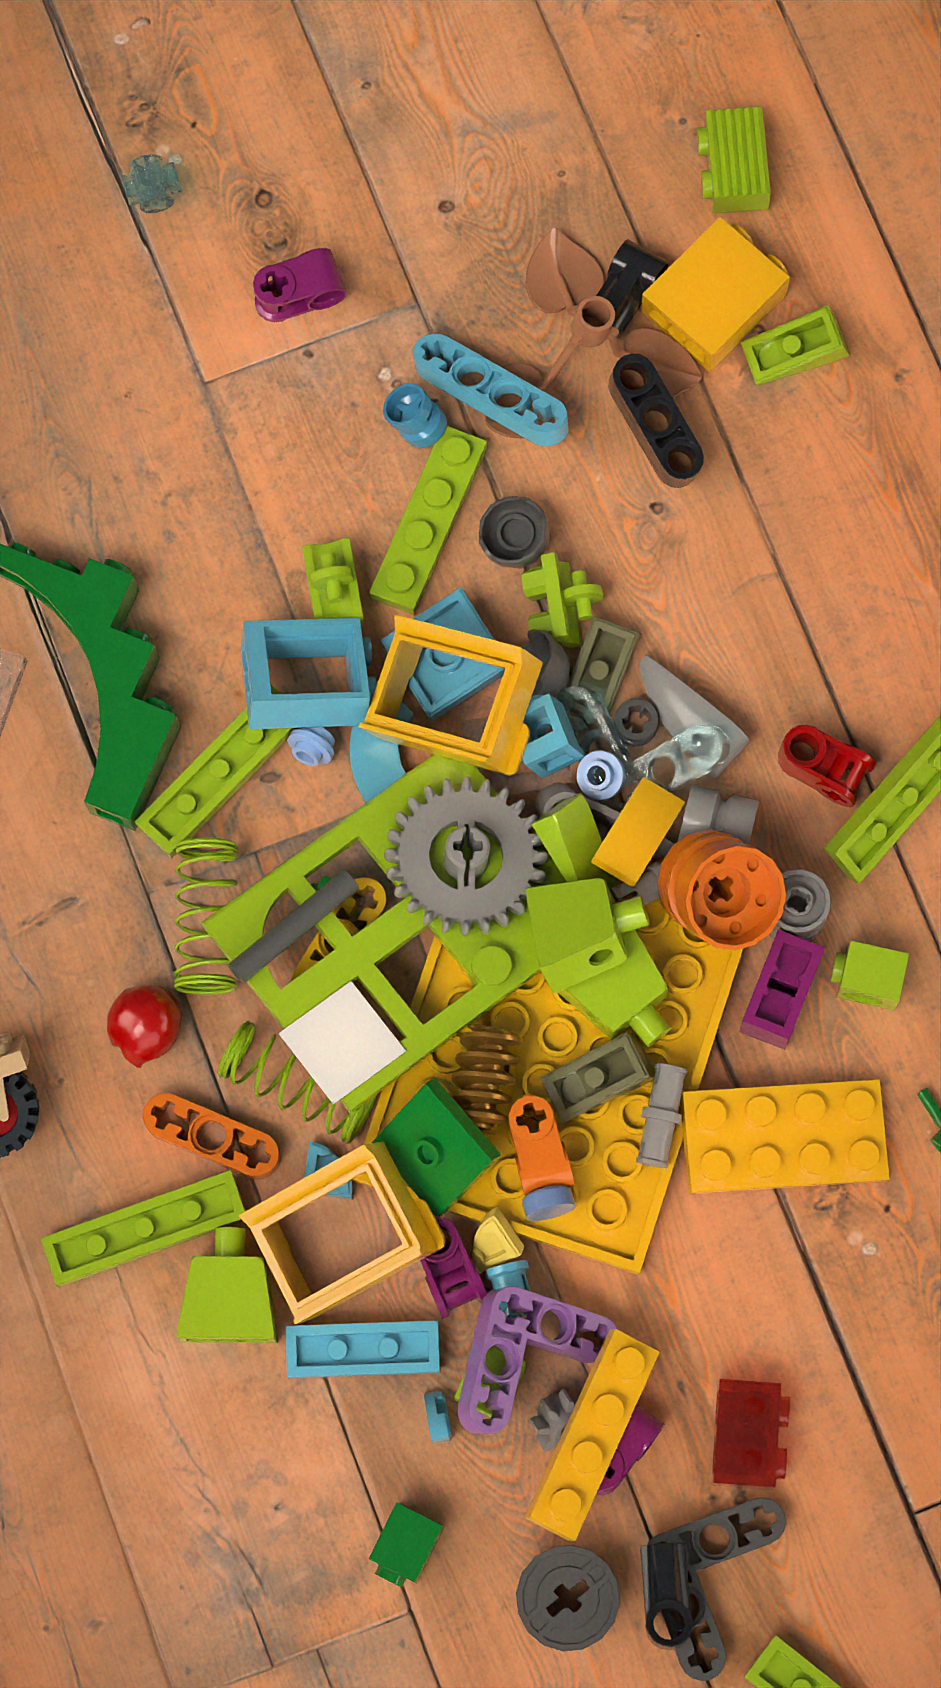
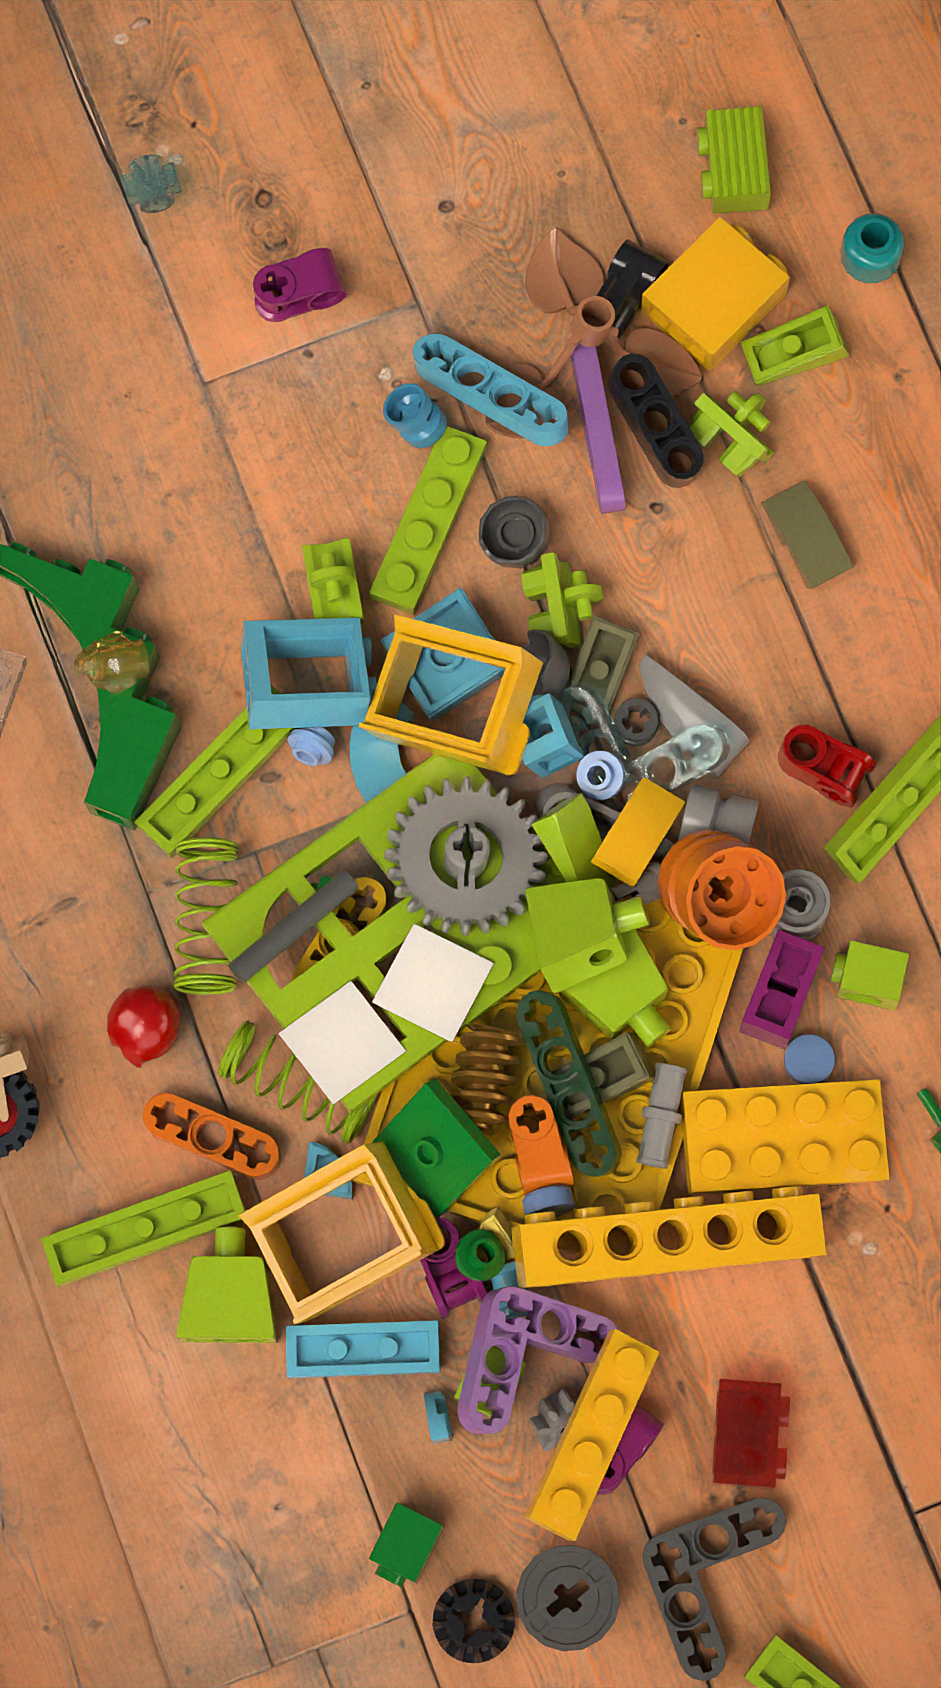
black piece [640,1543,693,1650] -> none
none -> clear yellow rock [74,631,149,694]
none -> white sticker [372,924,494,1042]
none -> black gear [432,1579,515,1663]
none -> green plate [455,1230,505,1281]
none -> yellow brick [511,1186,827,1289]
none -> dark green beam [516,990,622,1177]
none -> medium lavender beam [569,339,625,514]
none -> lime hips [688,391,775,477]
none -> olive slope [761,481,854,589]
none -> medium blue tile [784,1034,835,1084]
none -> teal head [841,213,904,284]

